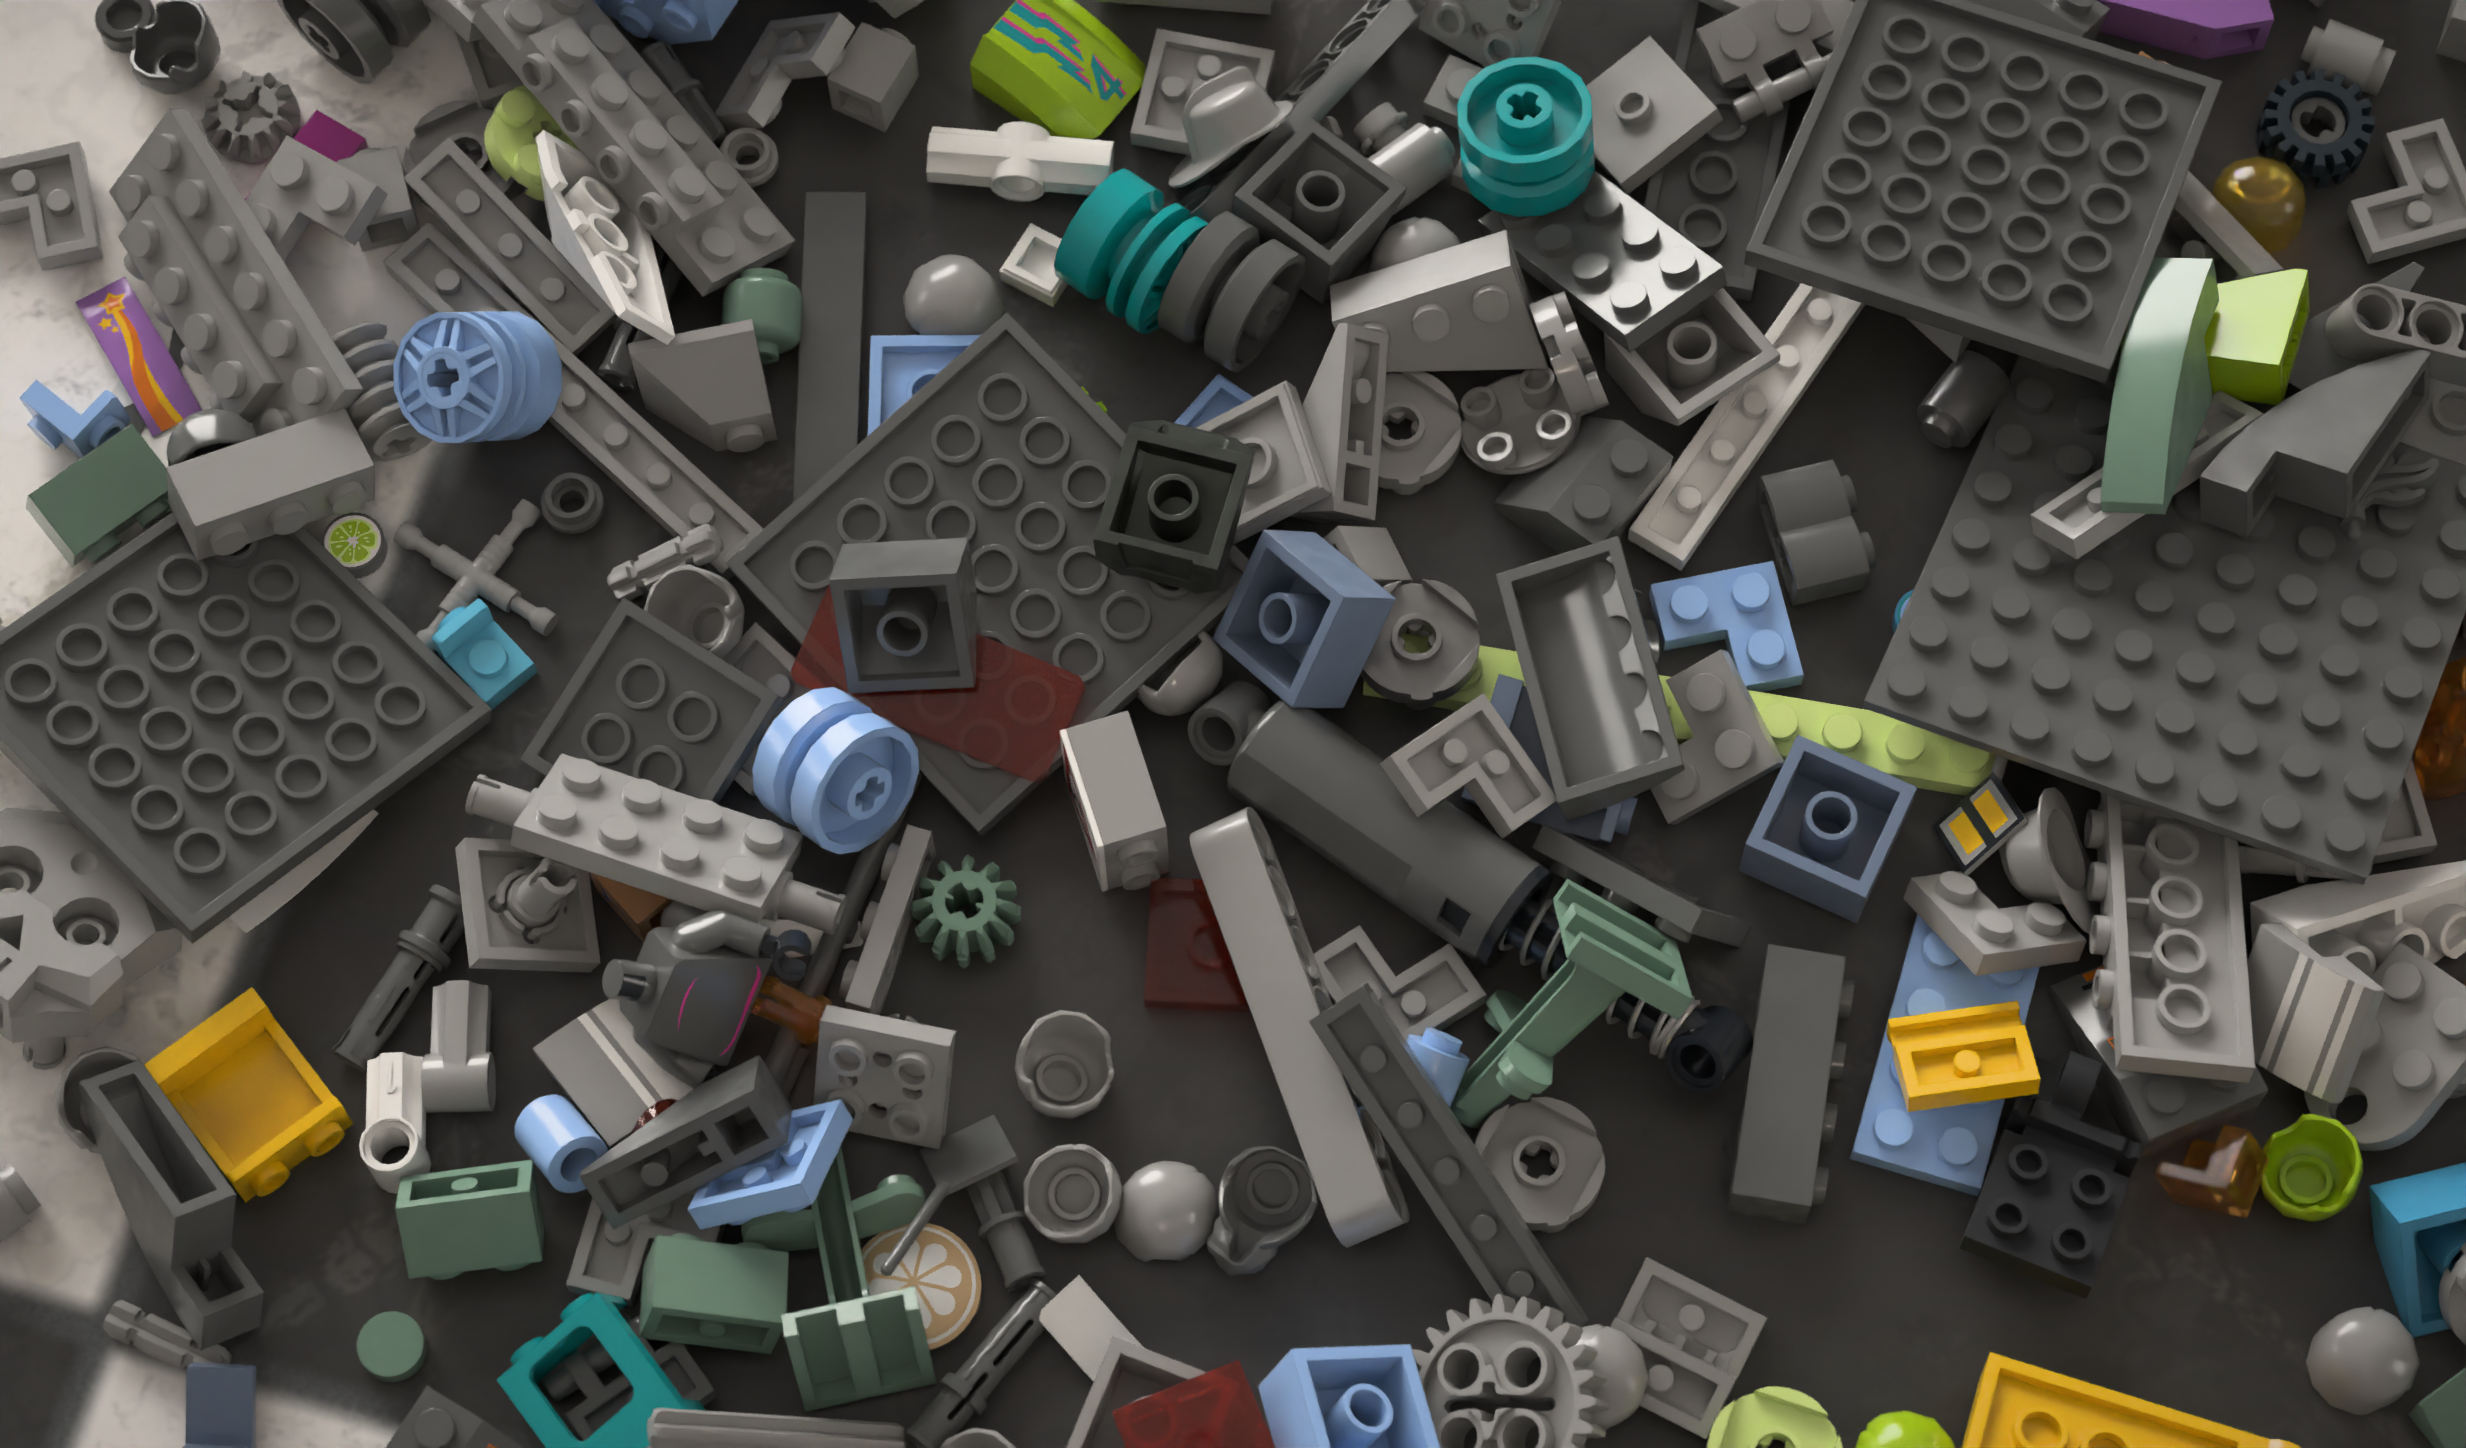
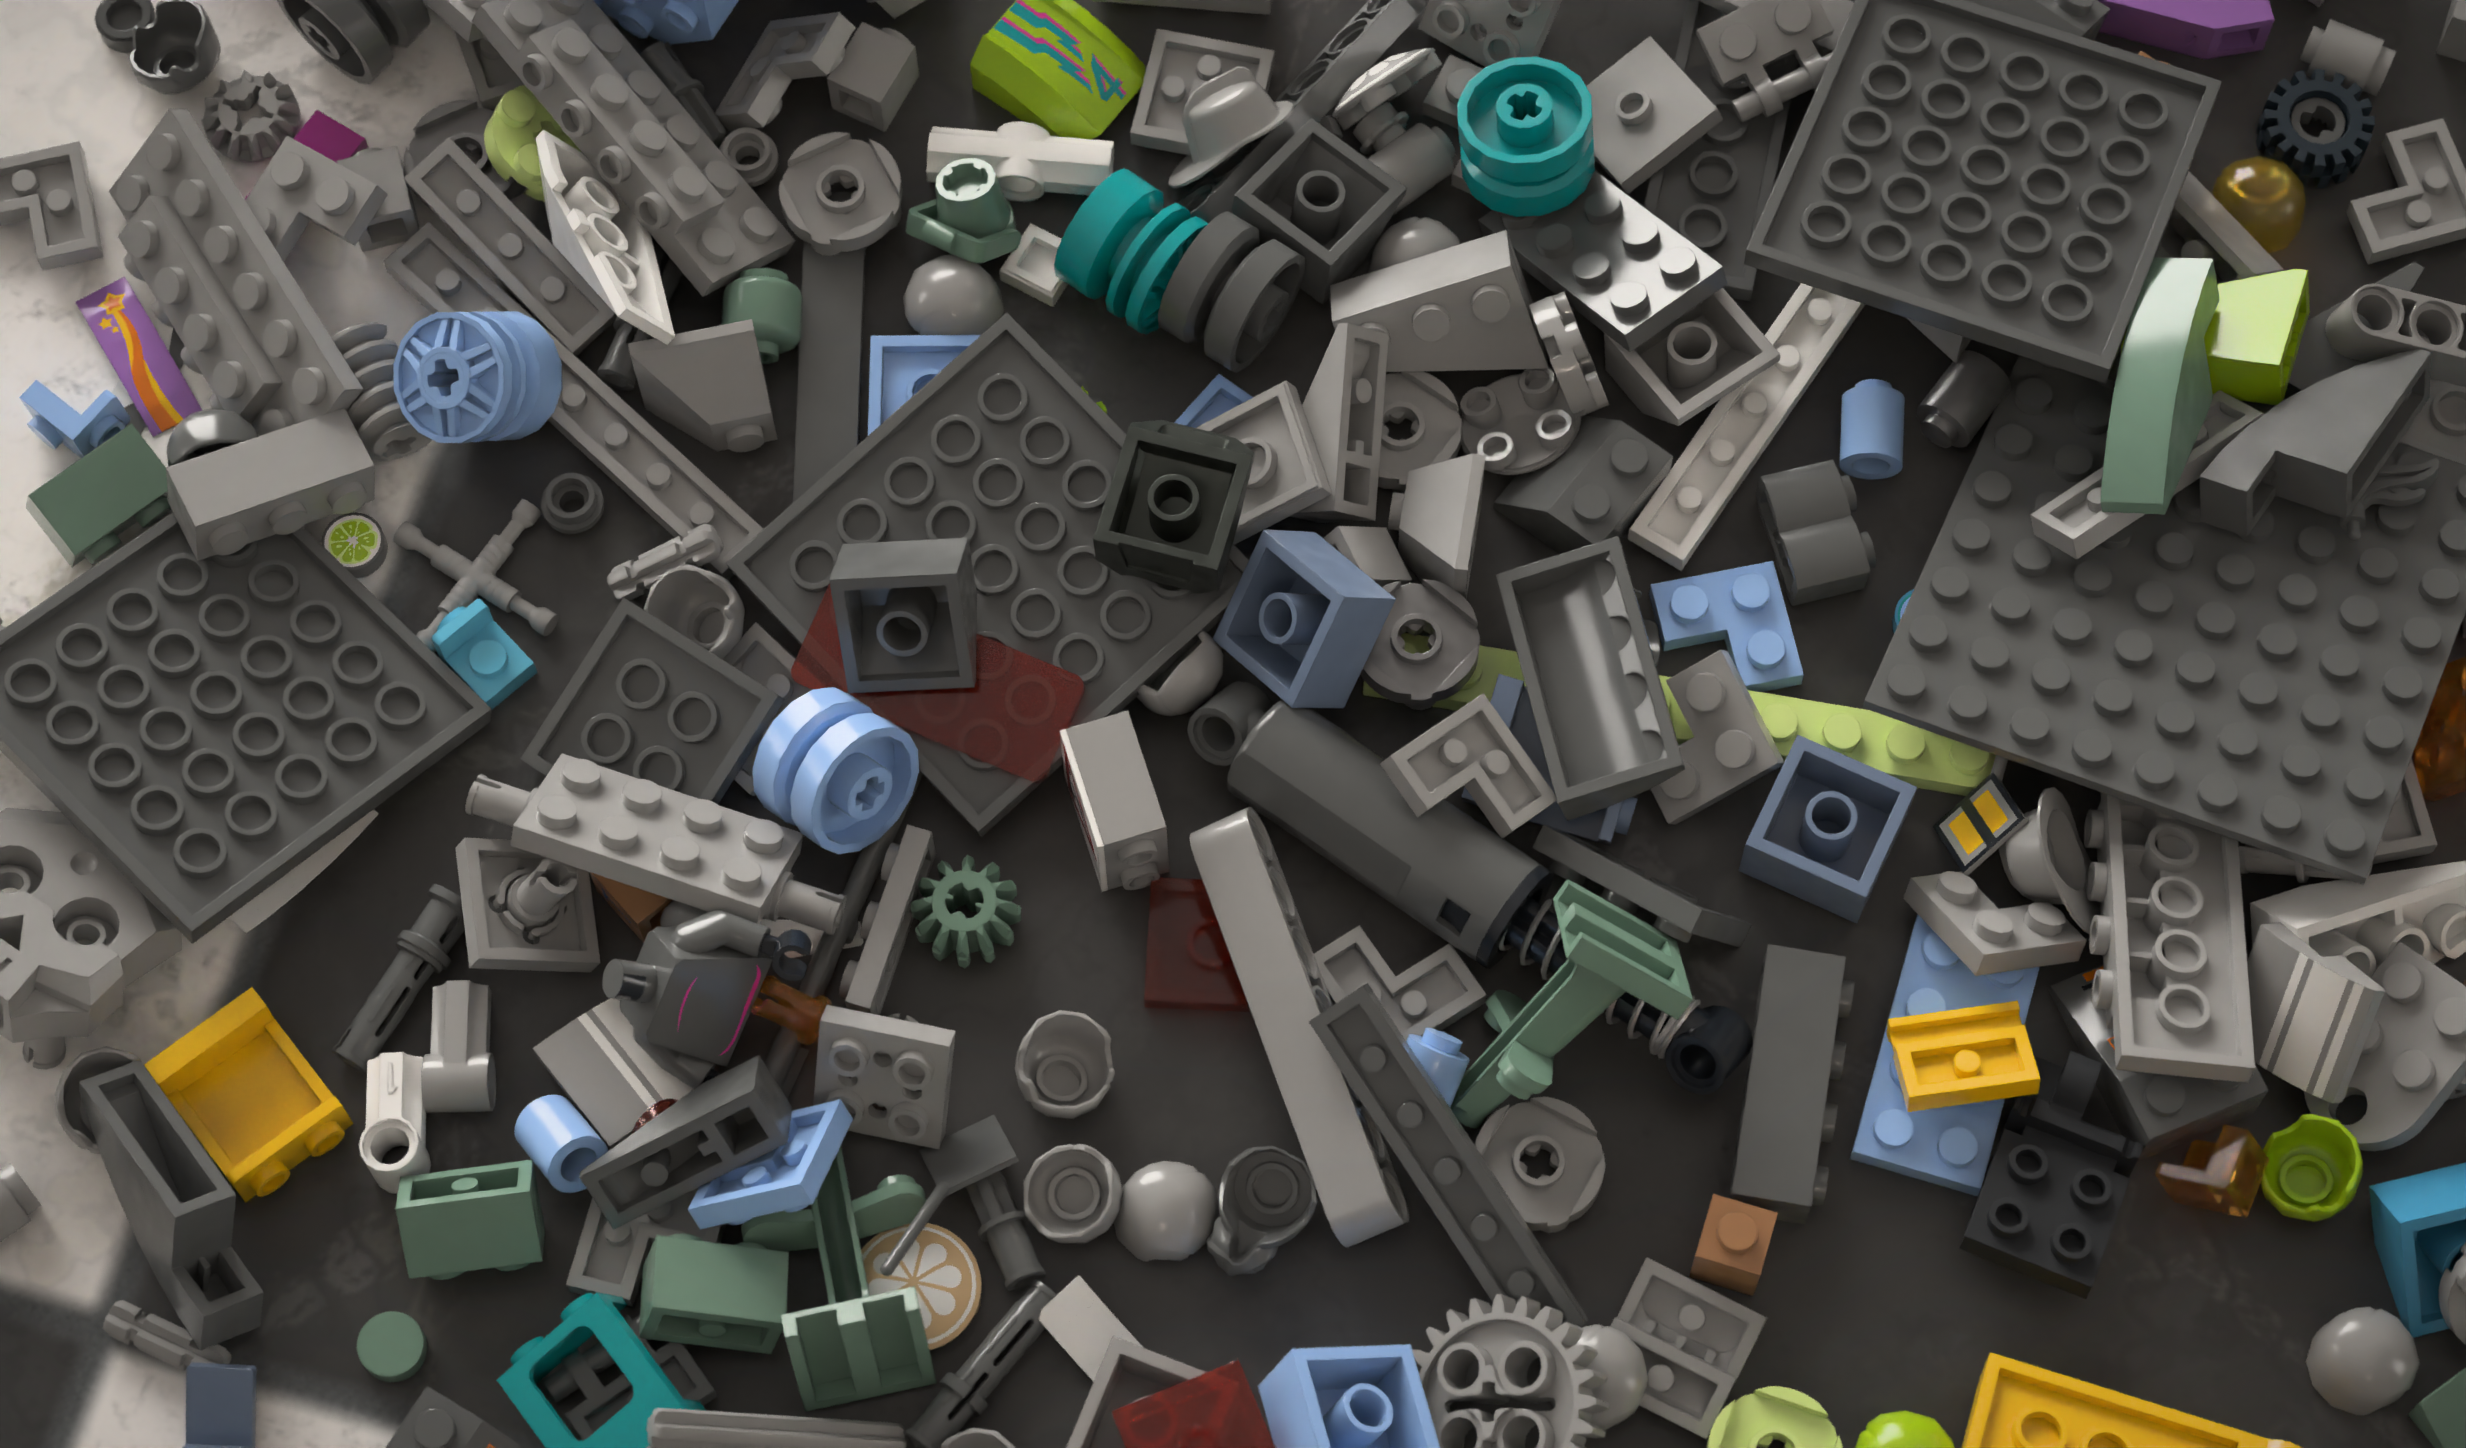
none -> light grey plate [779,132,903,256]
none -> sand green piece [906,158,1021,263]
none -> light grey dish [1332,48,1442,130]
none -> light grey slope [1388,453,1486,600]
none -> medium nougat brick [1689,1194,1778,1296]
none -> light blue brick [1839,379,1905,479]

